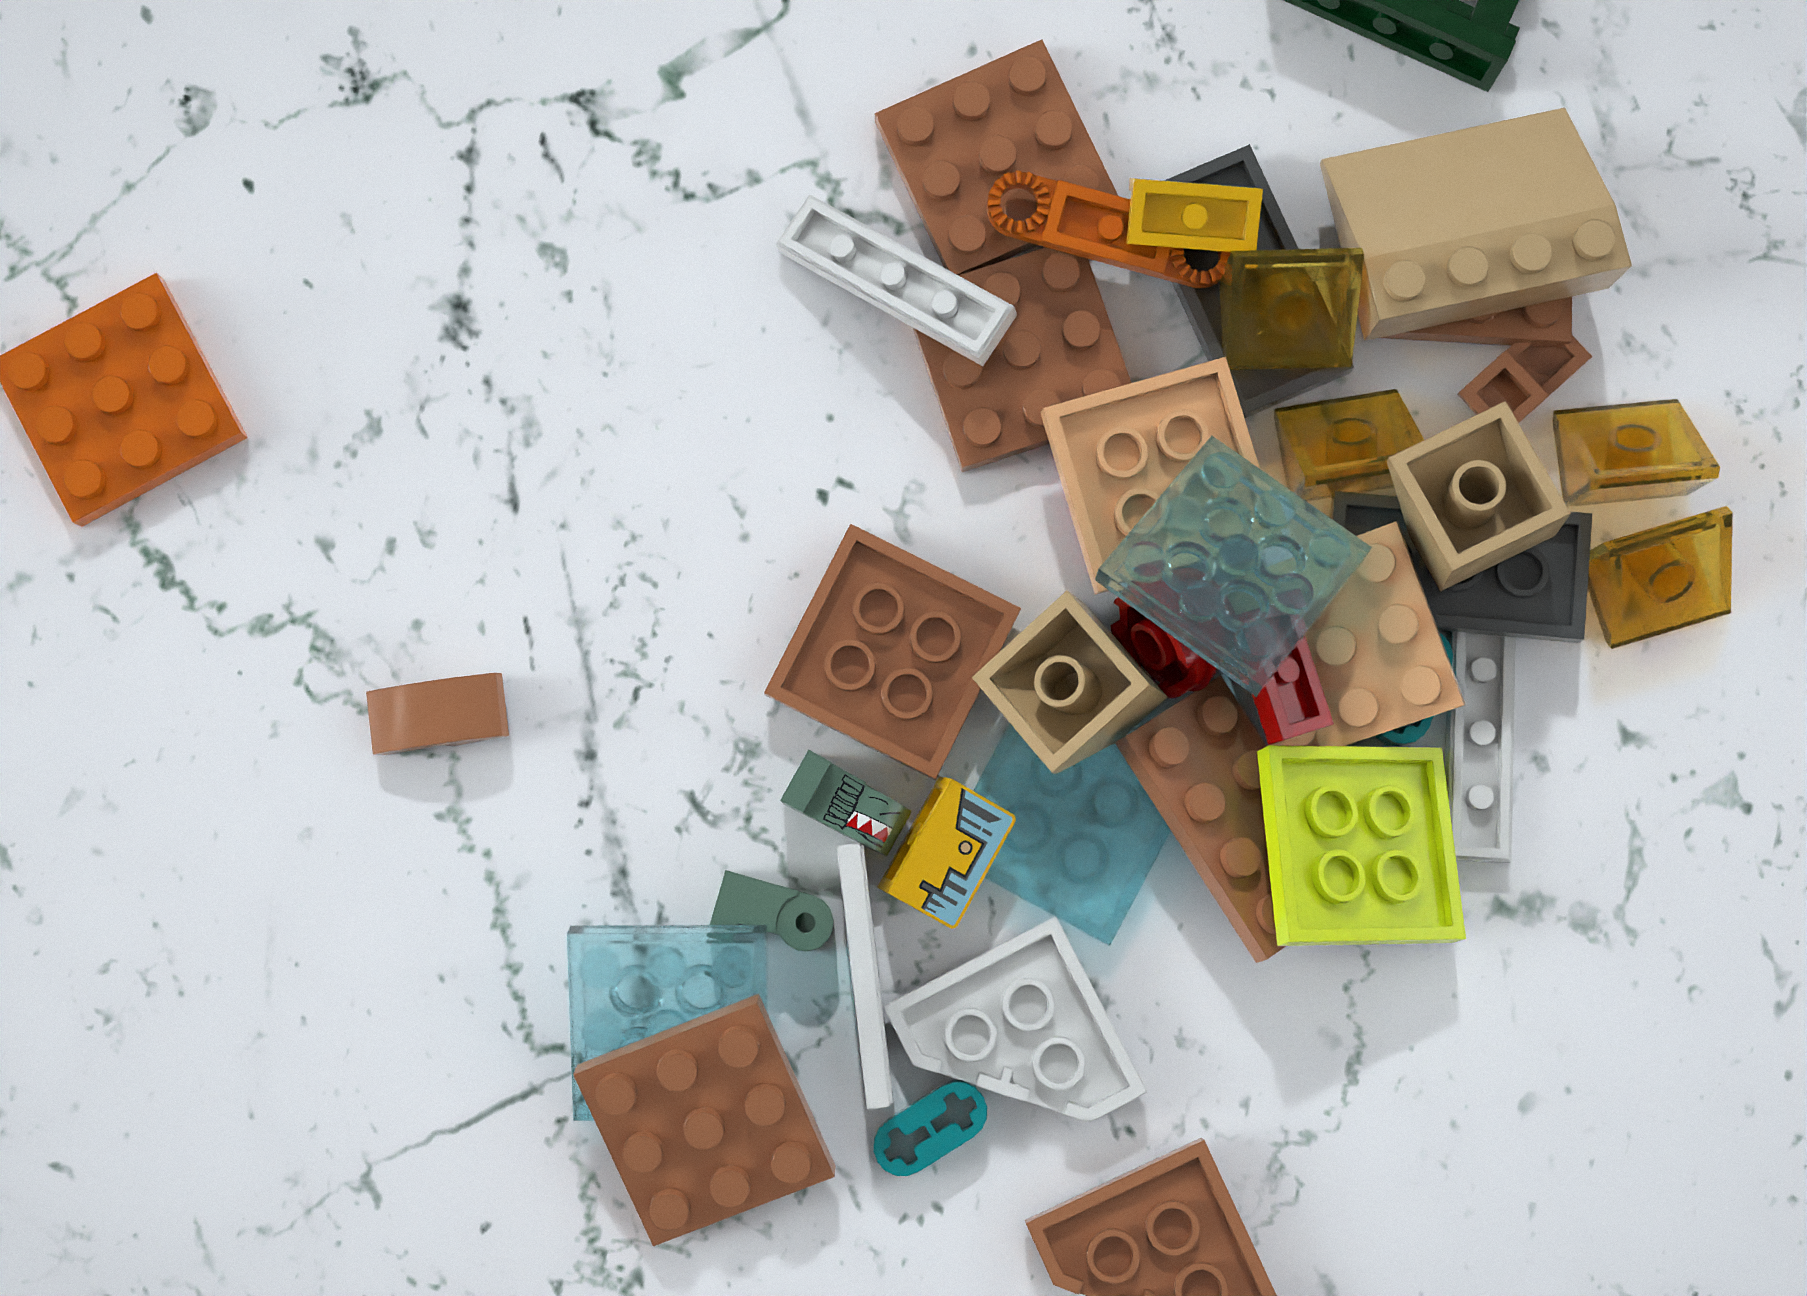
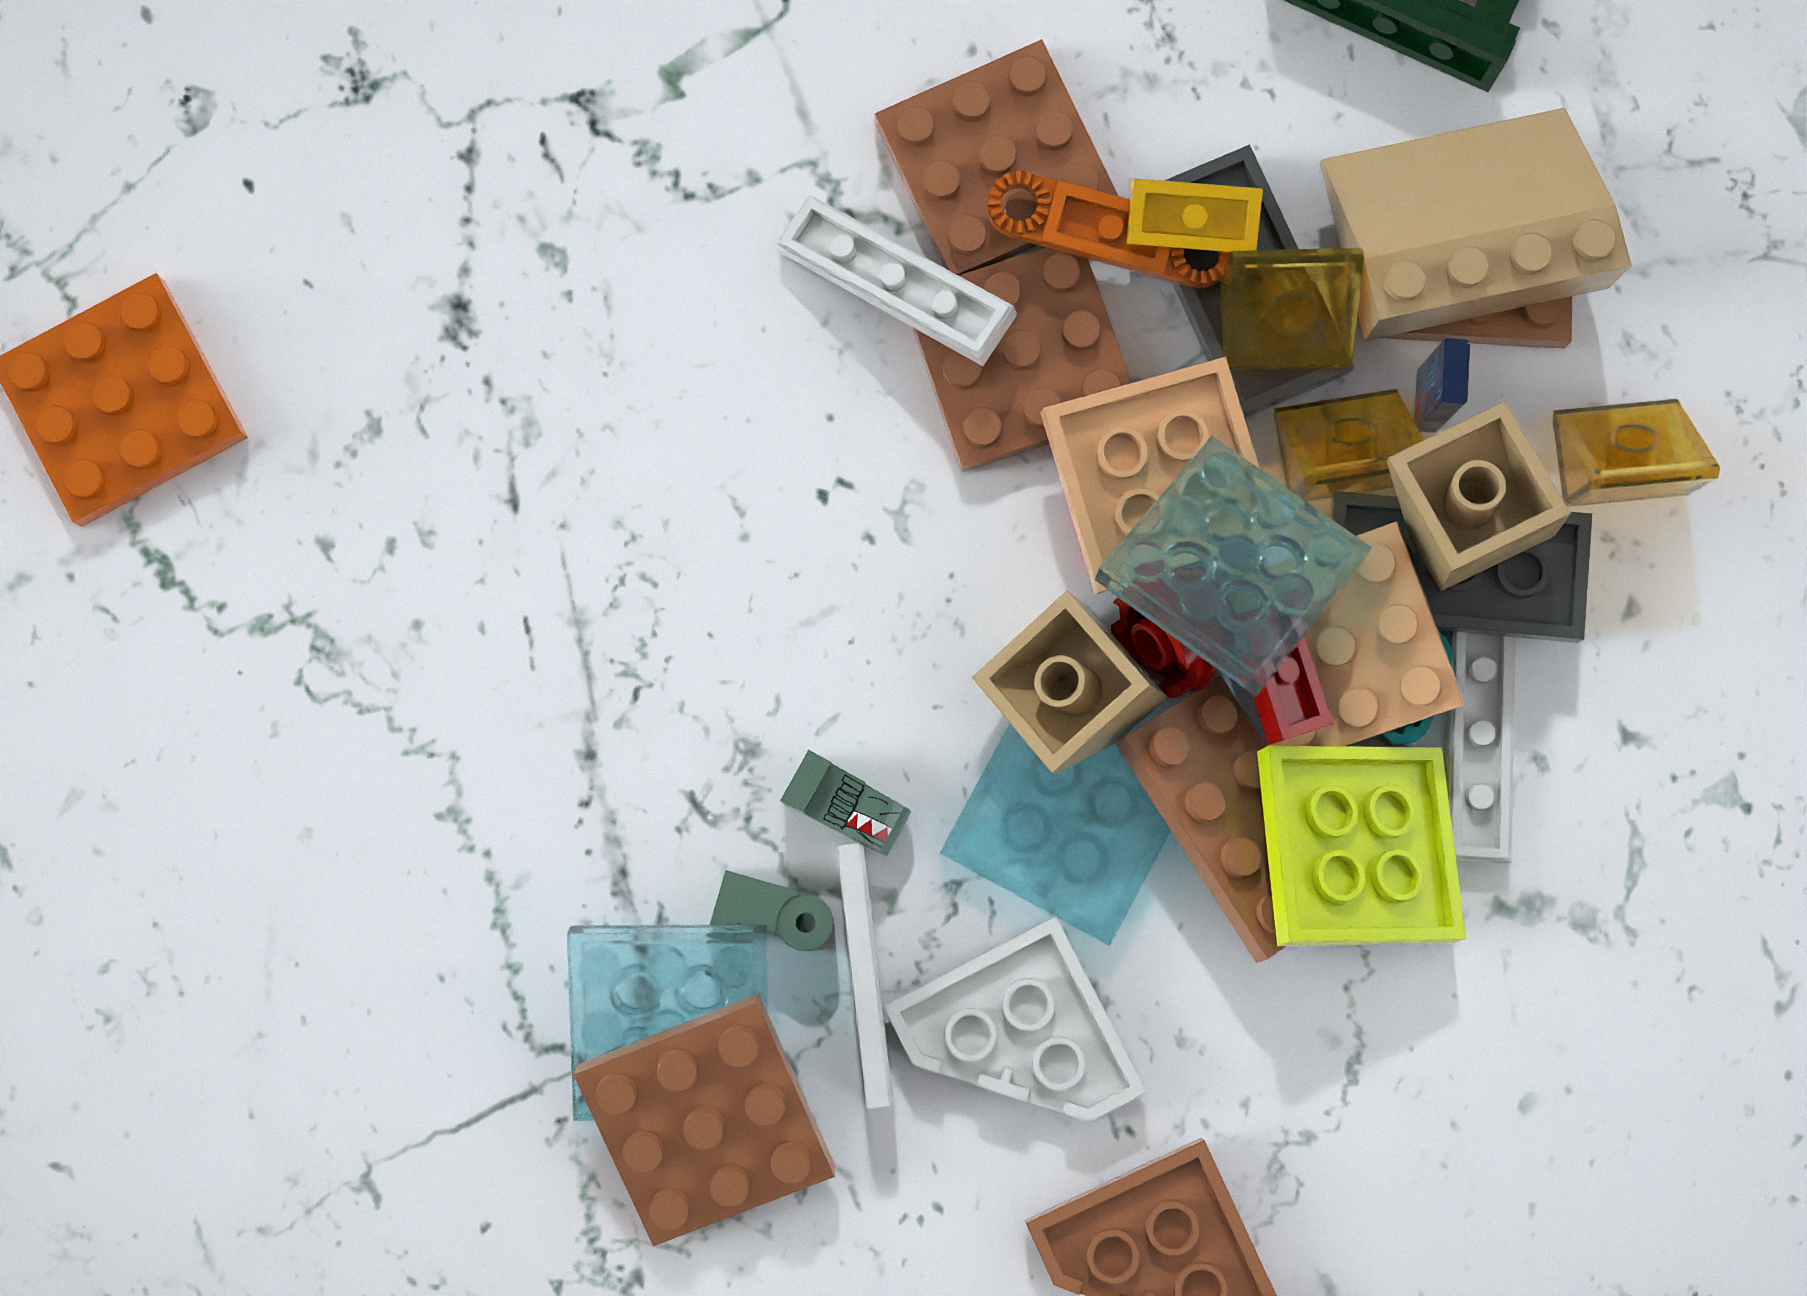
nougat slope [366,673,509,755] -> none
nougat plate [764,524,1021,781] -> none
teal beam [874,1080,987,1176] -> none
yellow panel [877,776,1016,929] -> none
nougat slope [1457,335,1593,423] -> none
clear yellow slope [1588,506,1733,649] -> none
none -> dark blue tile [1414,338,1470,432]

